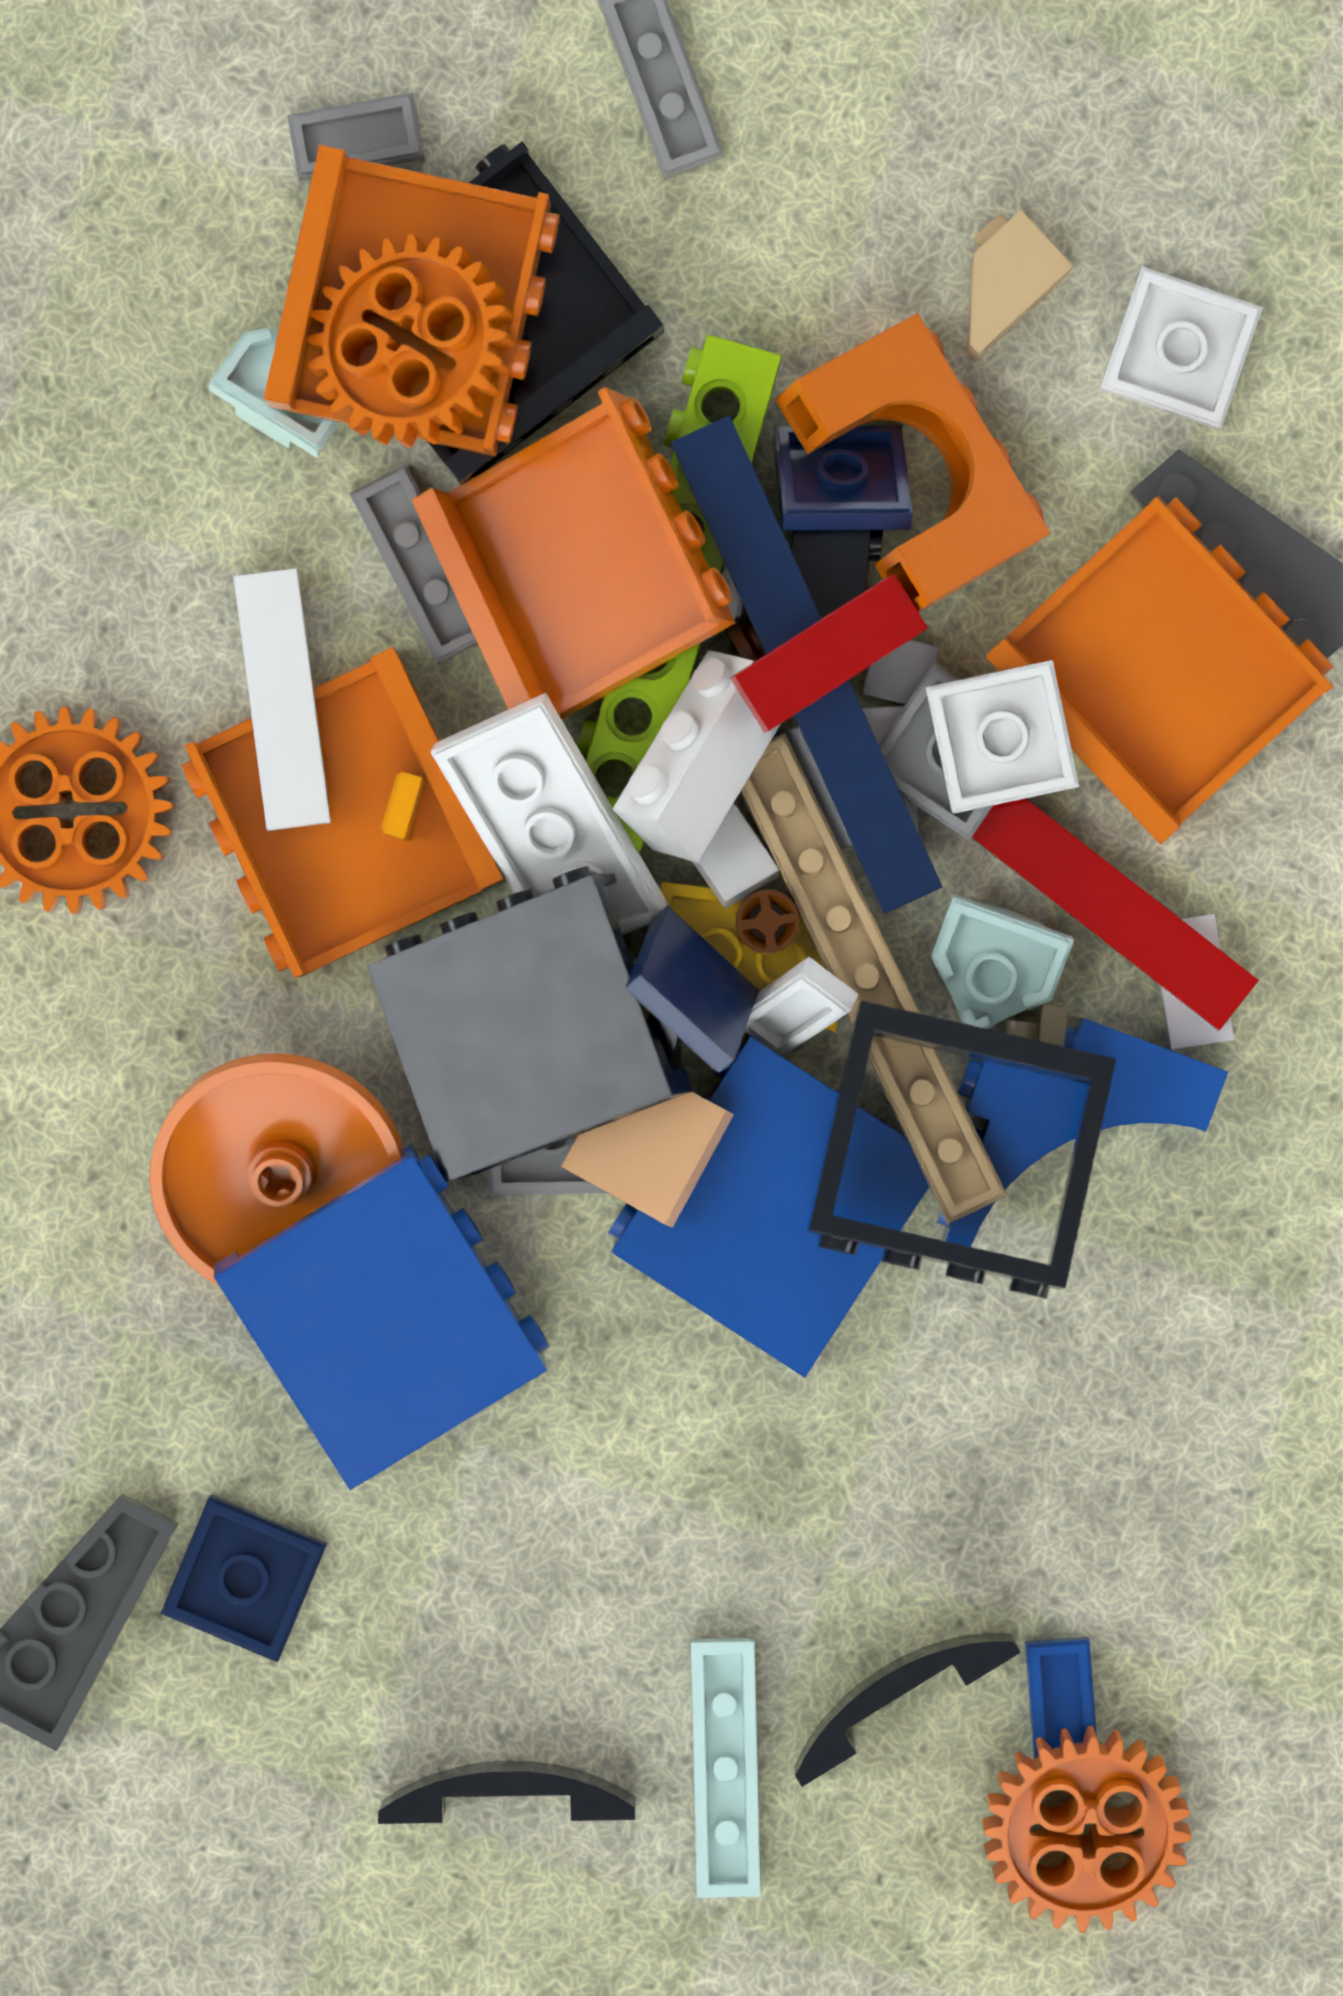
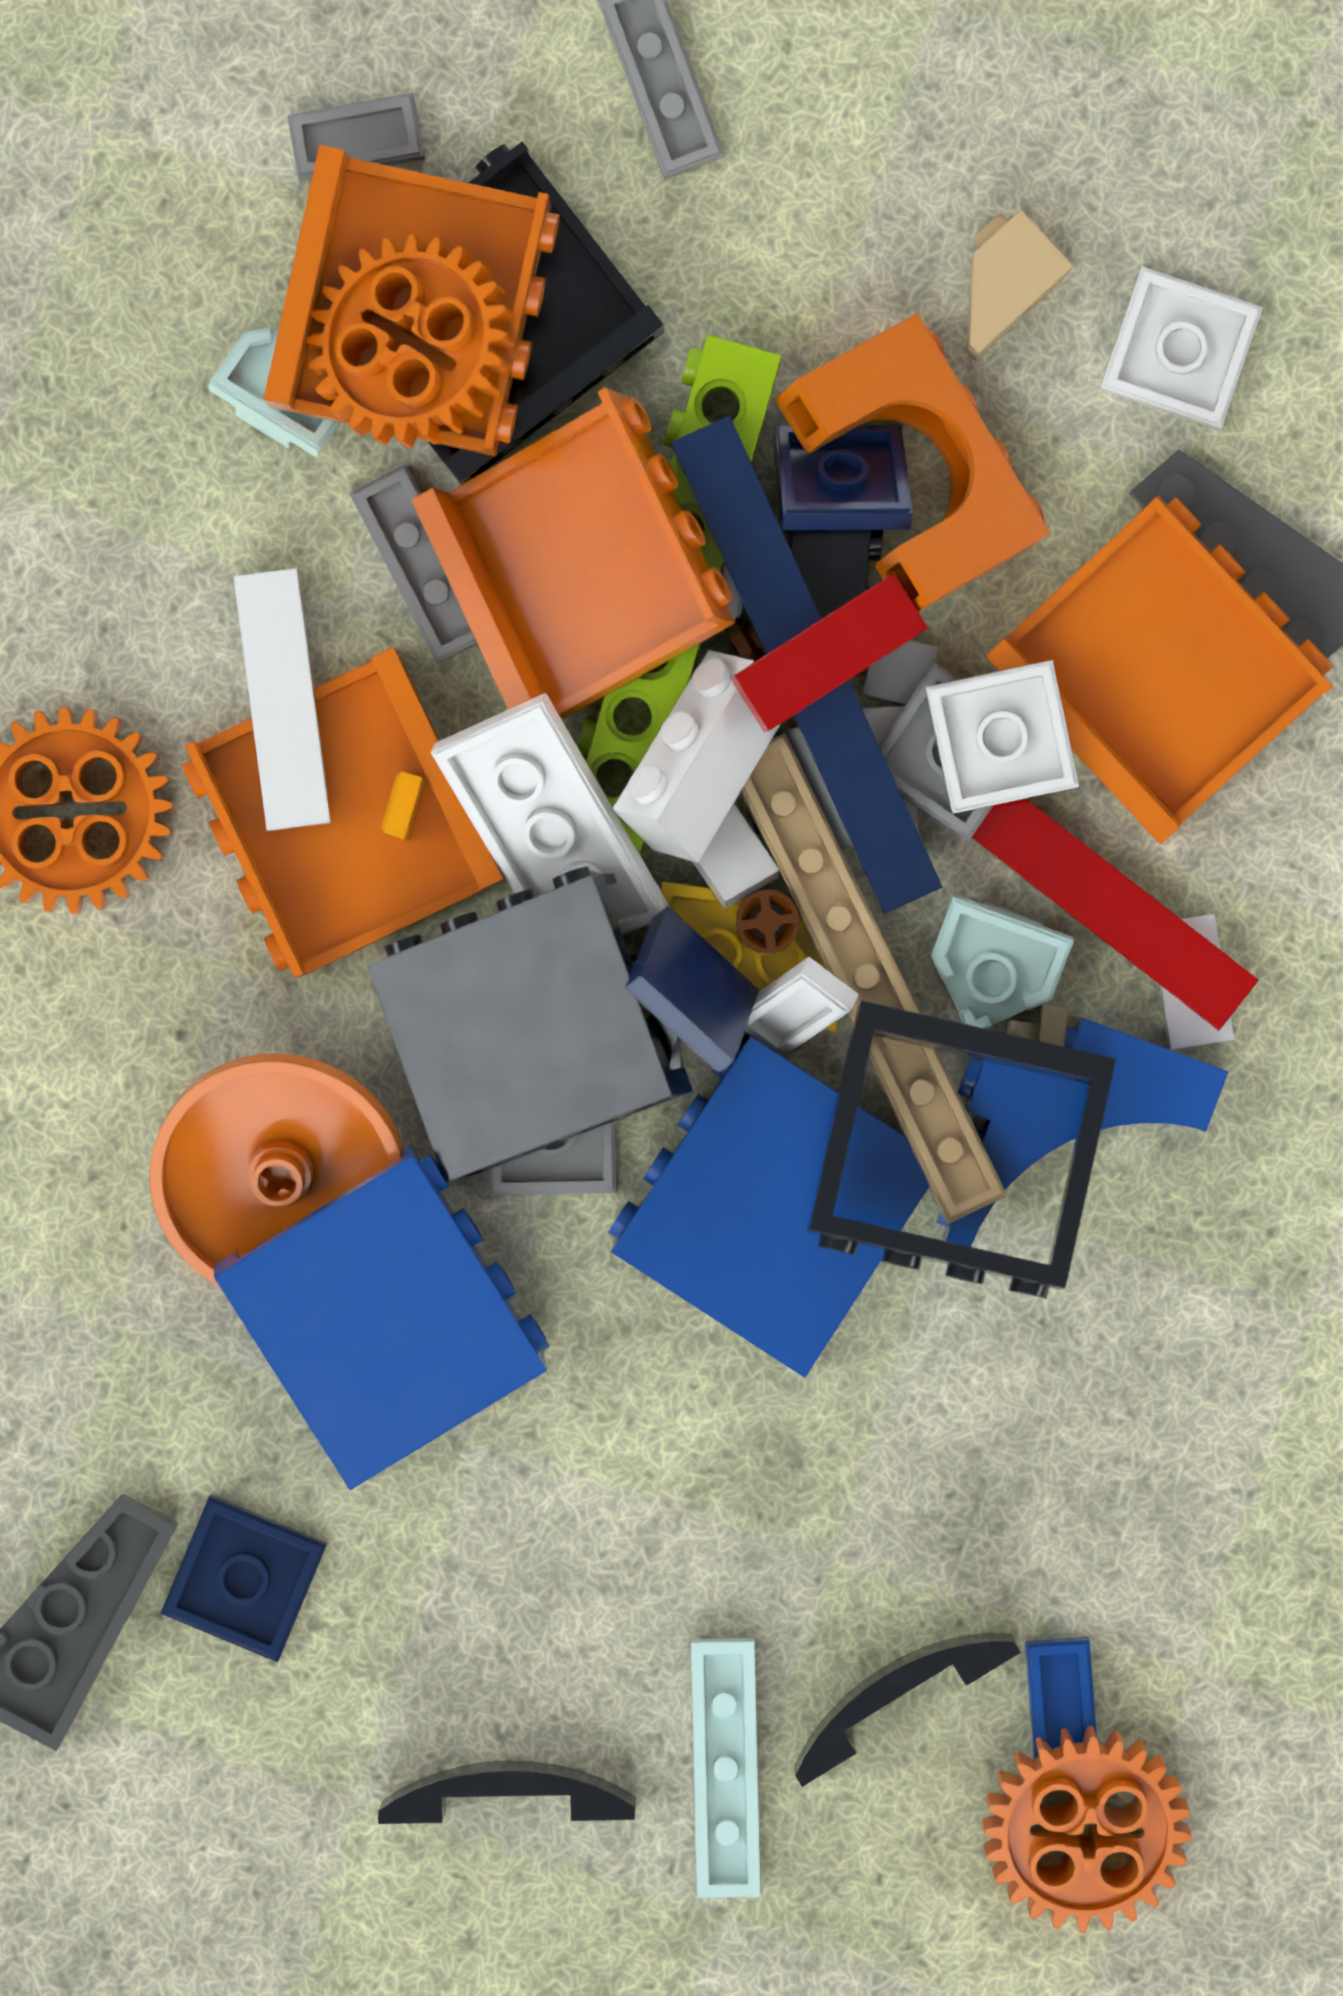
light nougat tile [561,1092,734,1228] -> none

